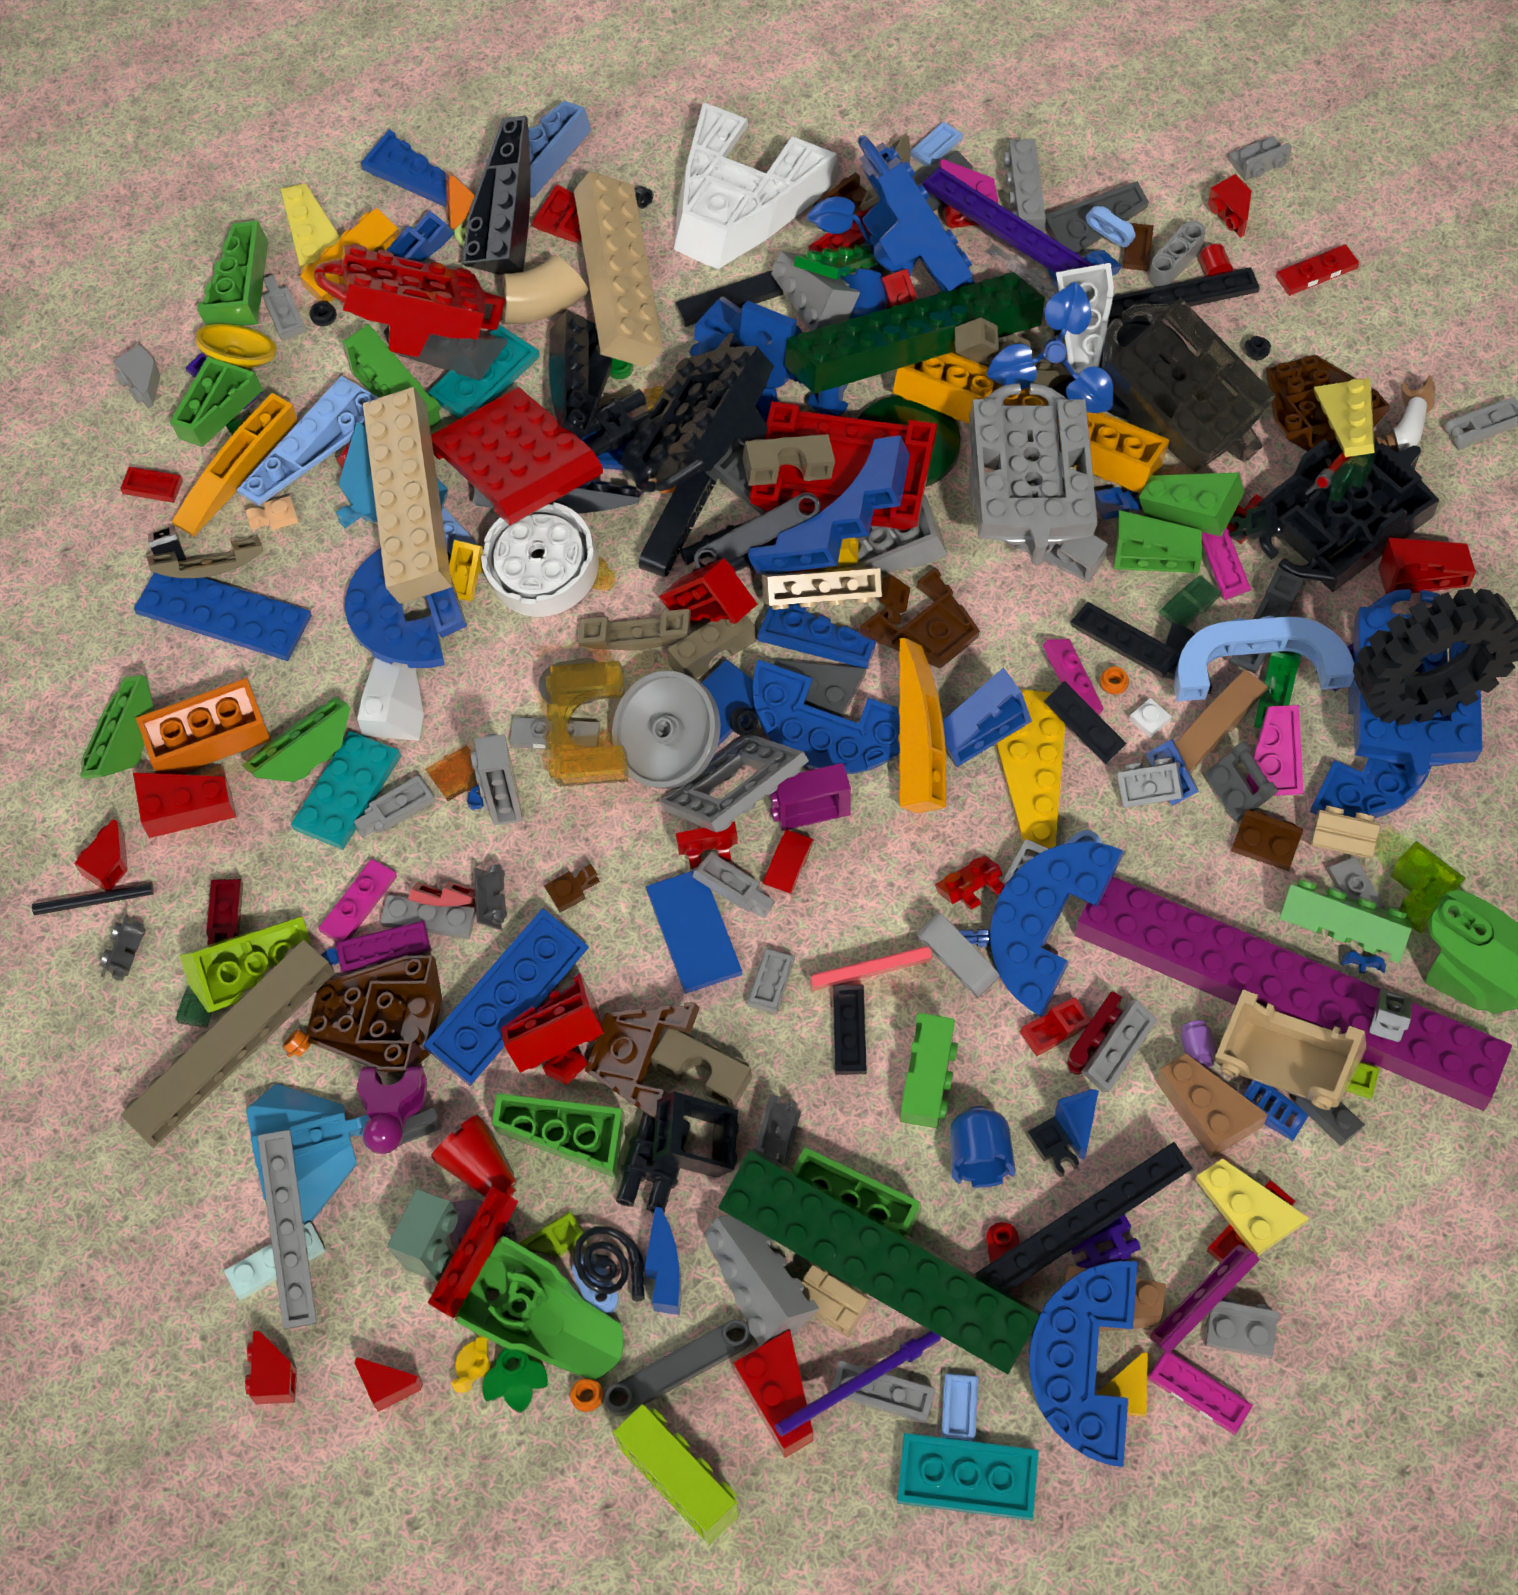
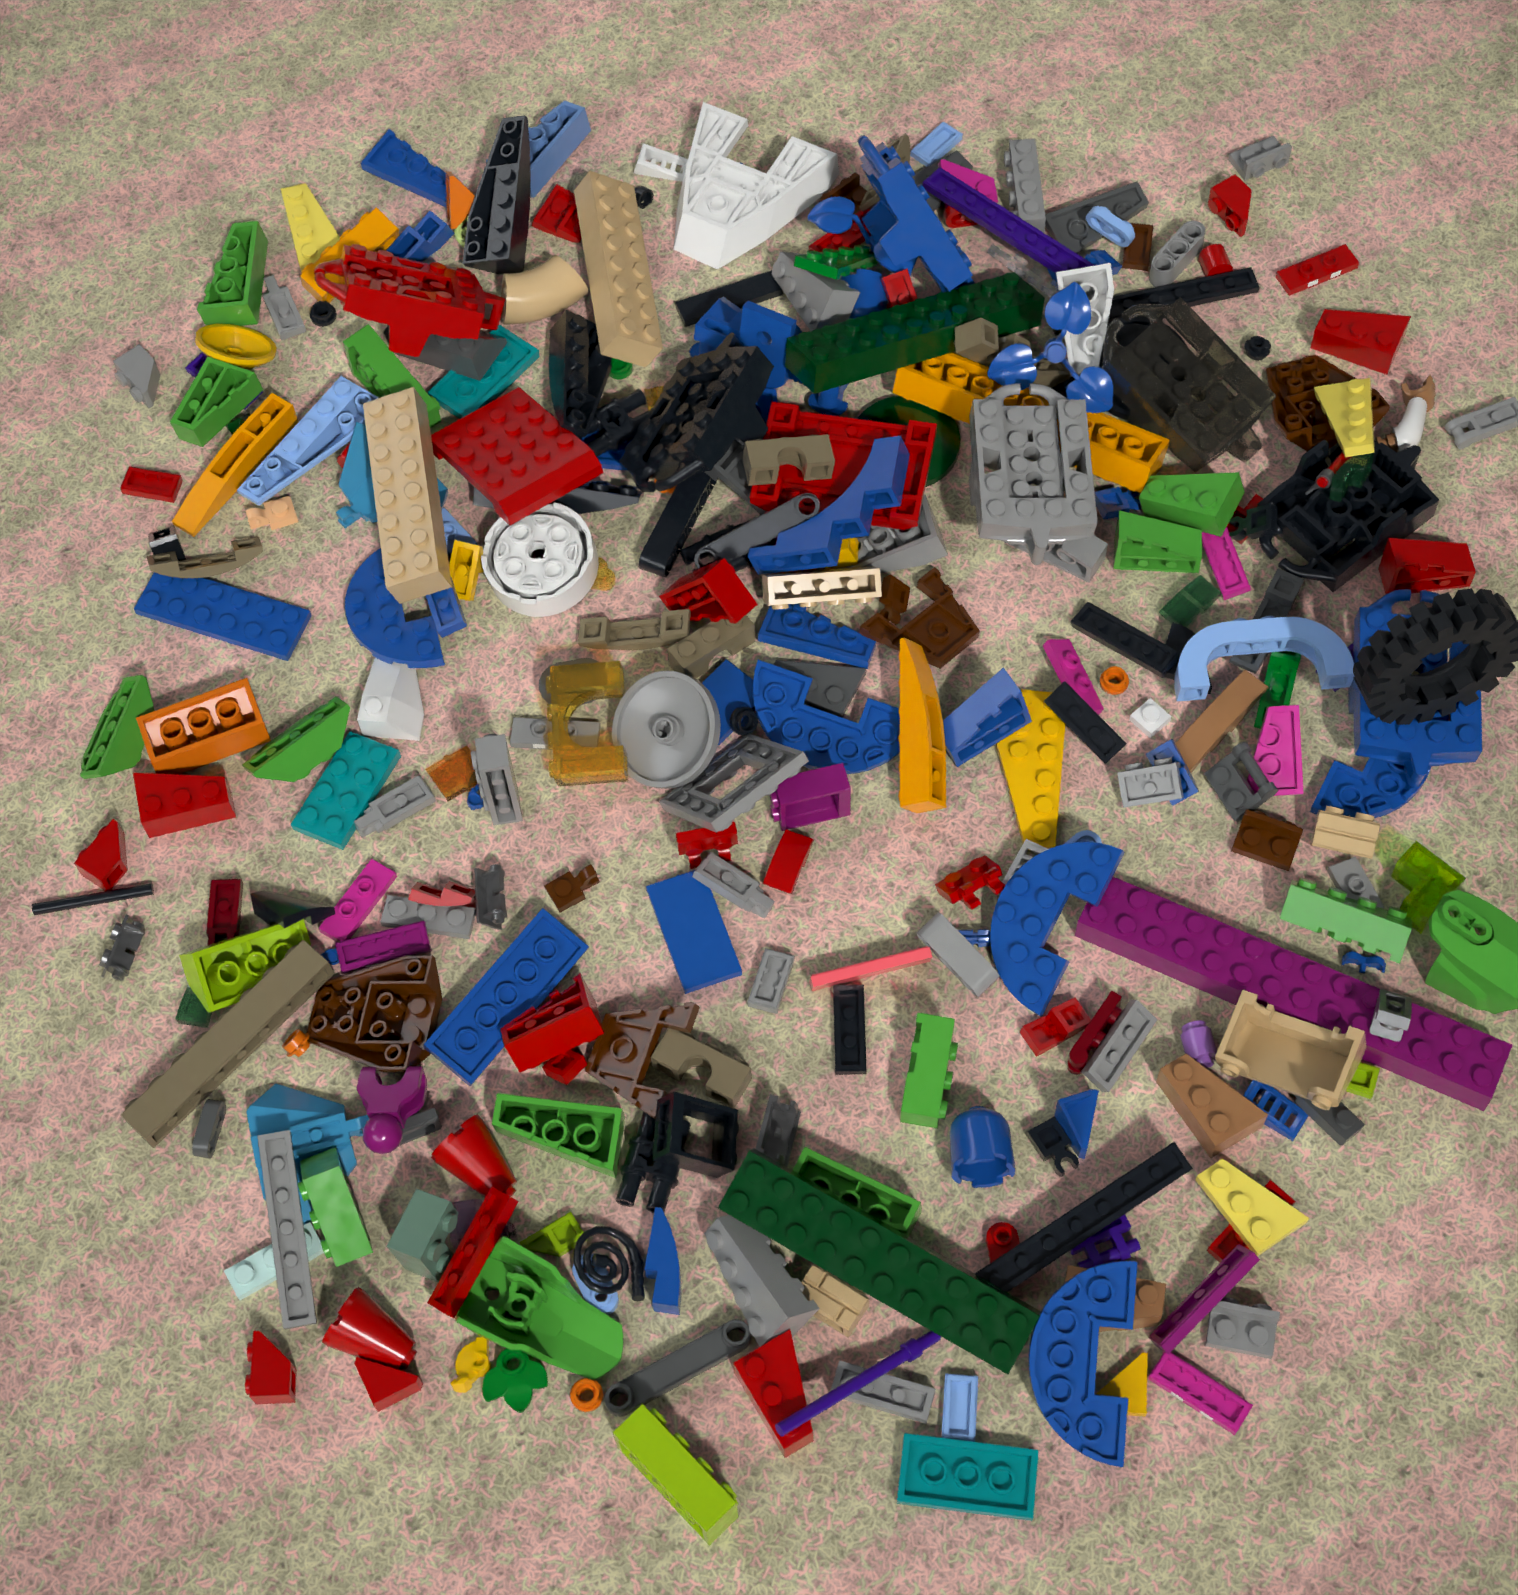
none -> dark grey beam [192,1099,226,1159]
none -> black slope [250,891,335,928]
none -> bright green wedge [298,1147,373,1267]
none -> red cone [322,1287,418,1370]
none -> white slope [634,143,688,182]
none -> red wedge [1310,309,1411,375]

